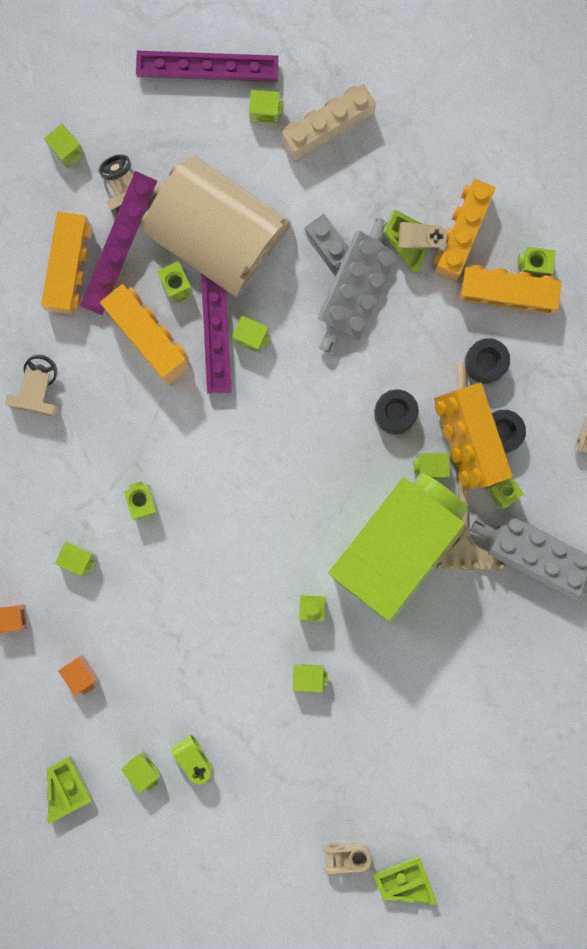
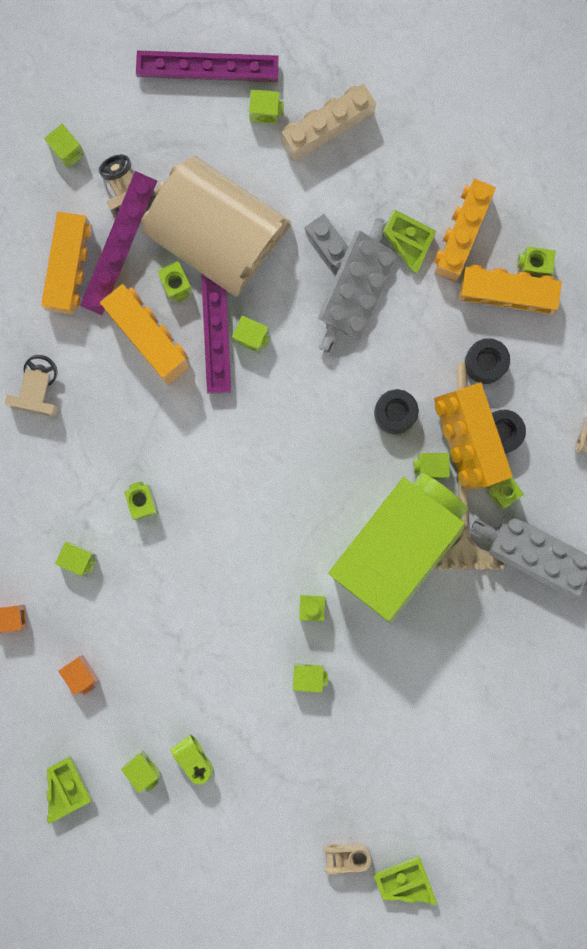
tan piece [398,222,447,249] -> none

